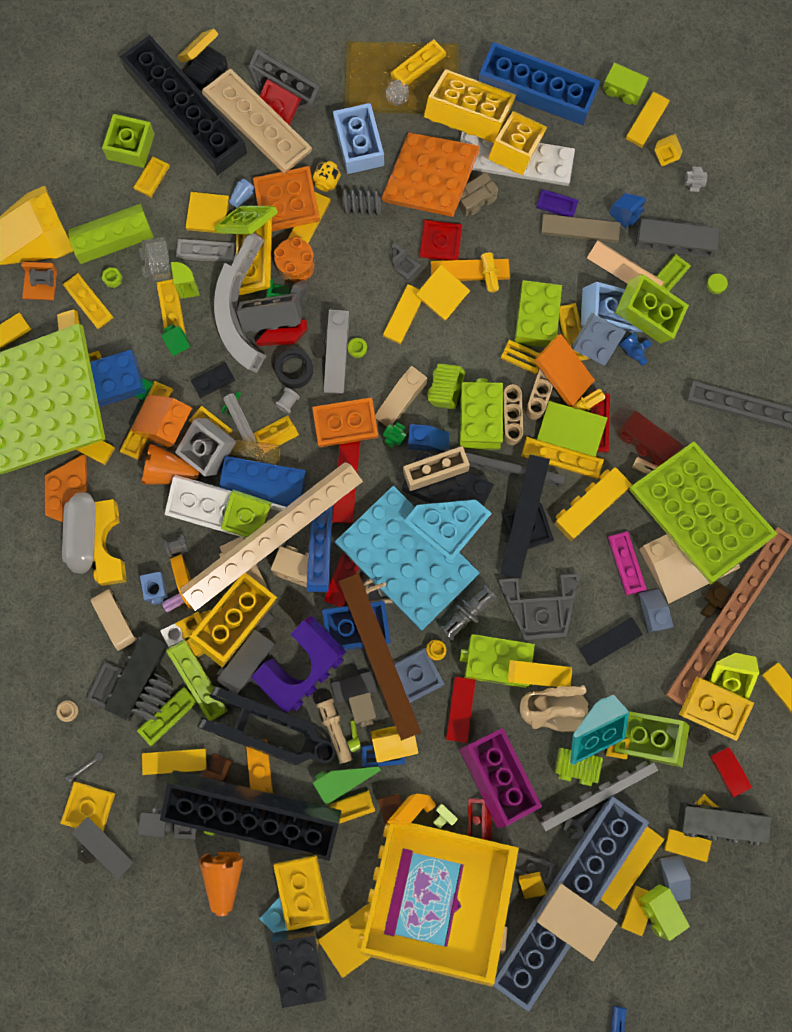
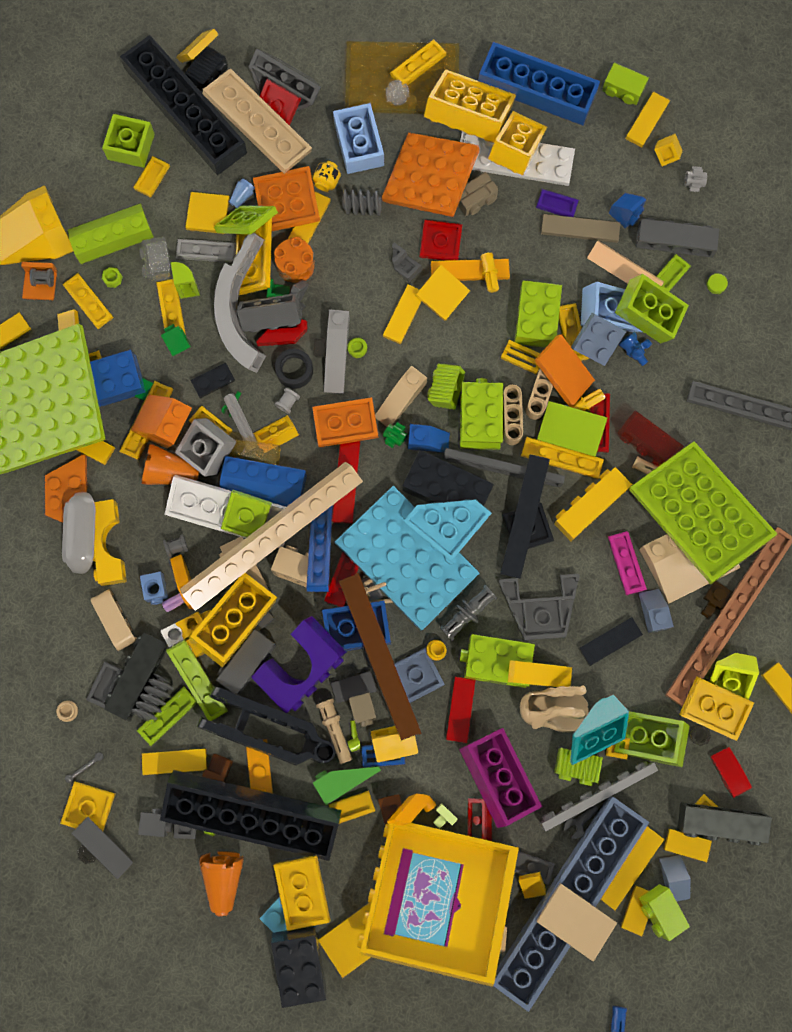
tan brick [403,446,470,491] -> none

